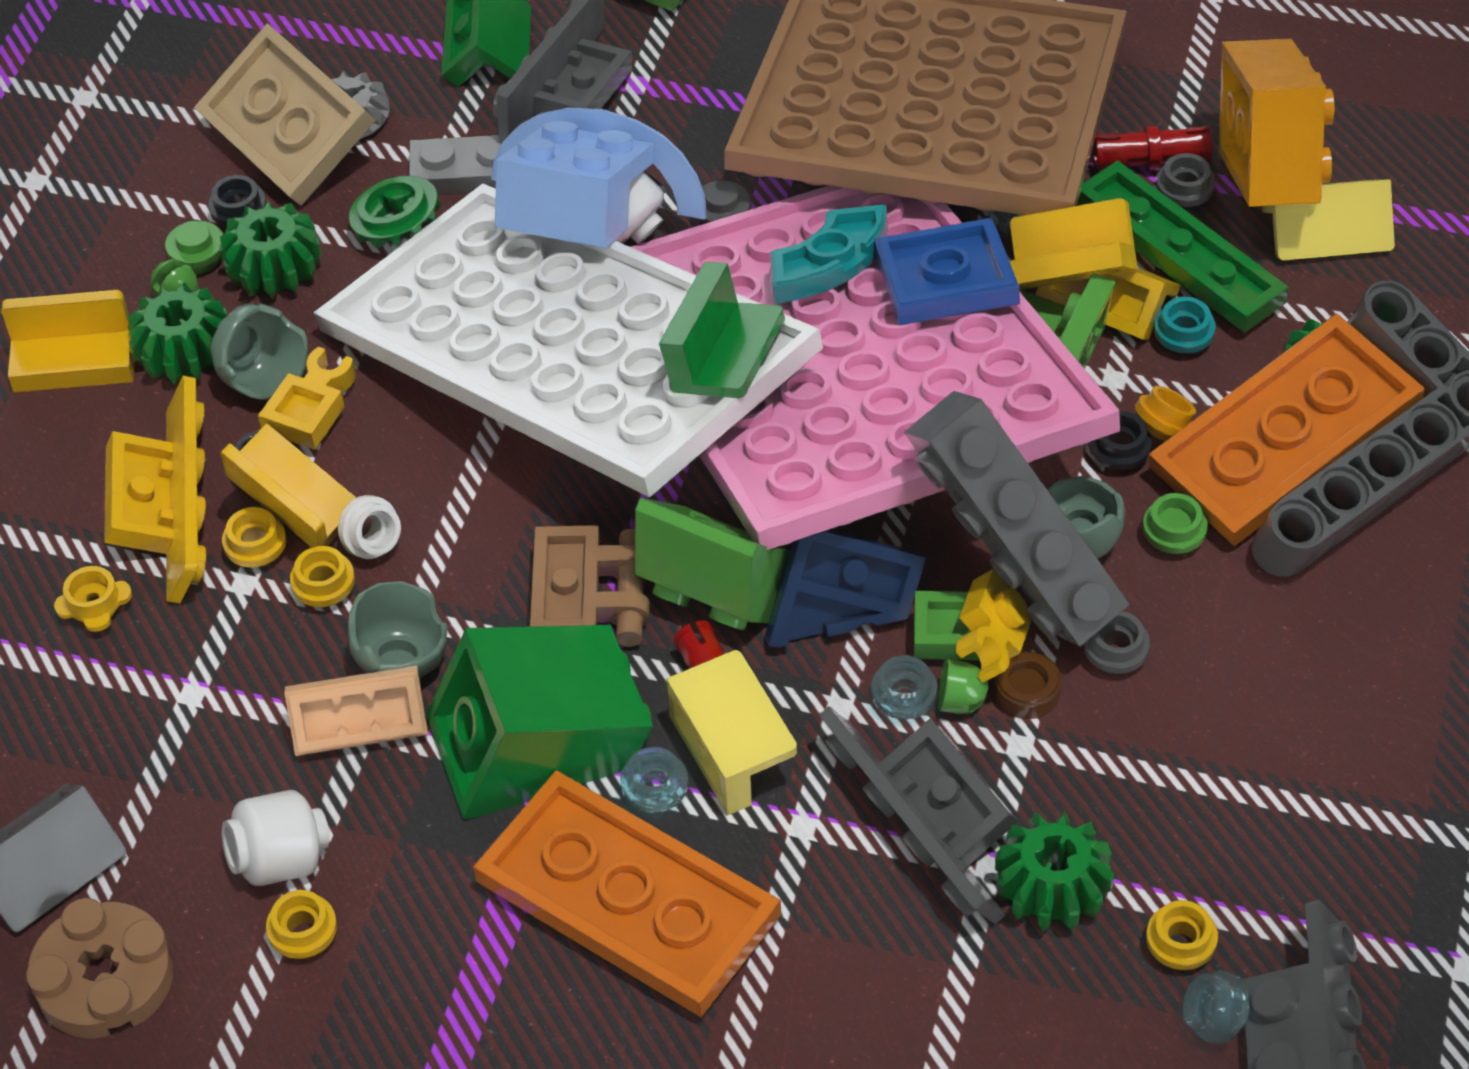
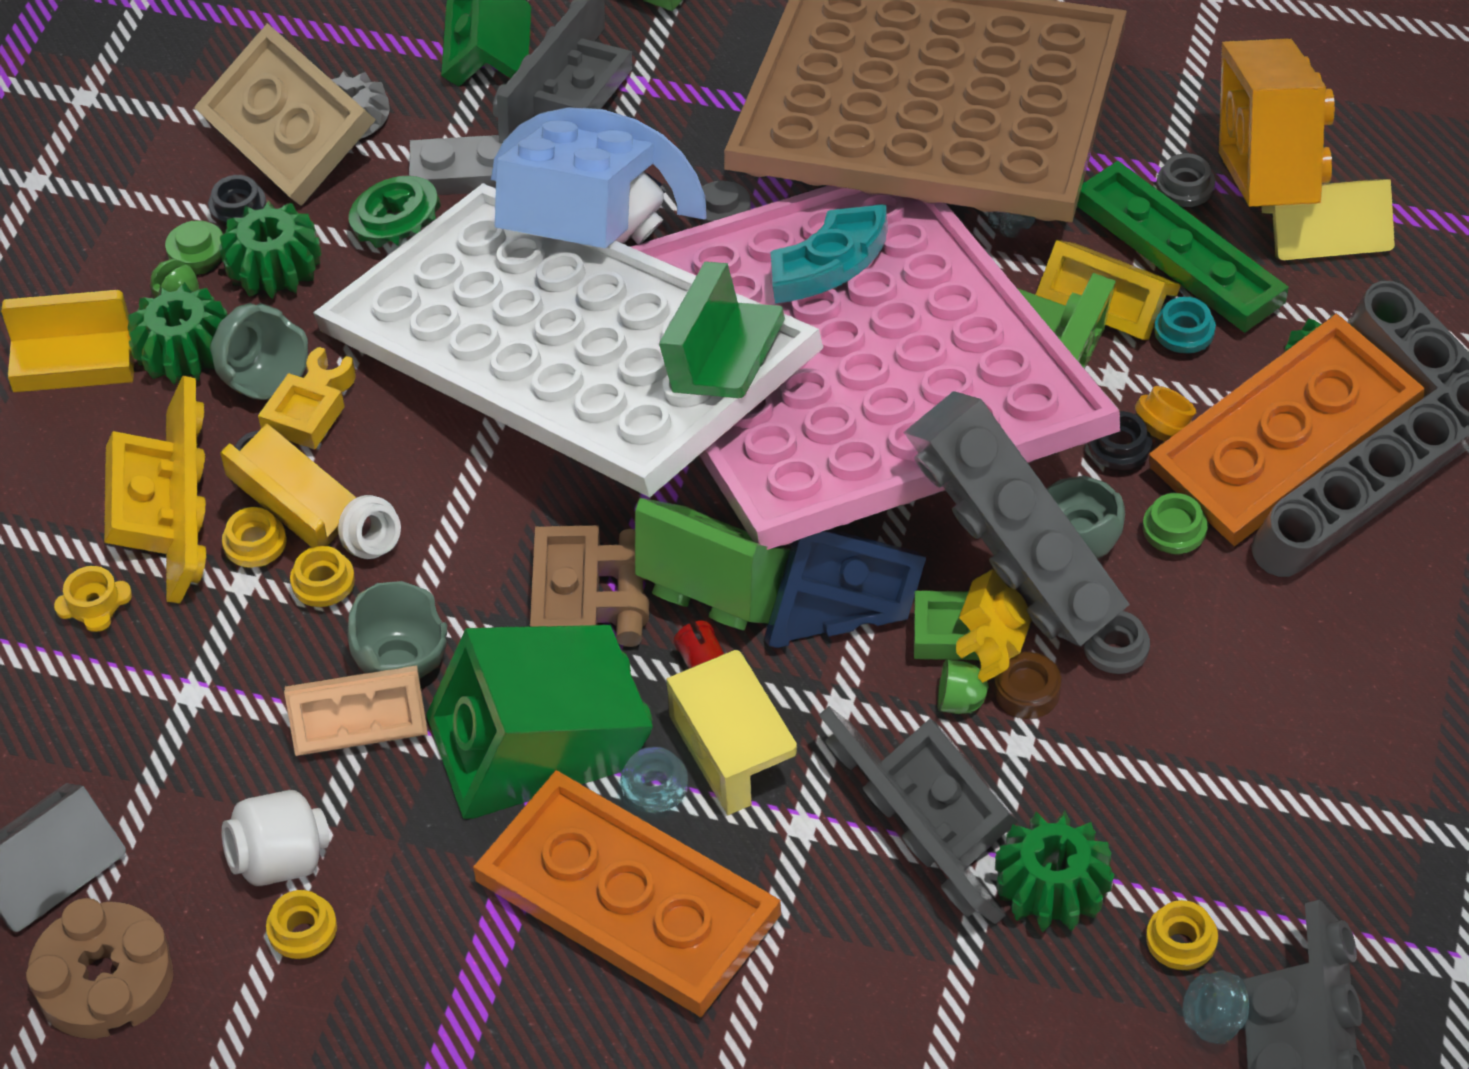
clear light blue plate [871,655,937,719] -> none
blue tile [874,218,1020,325] -> none
yellow panel [1009,198,1138,290] -> none
red pin [1092,125,1212,172] -> none

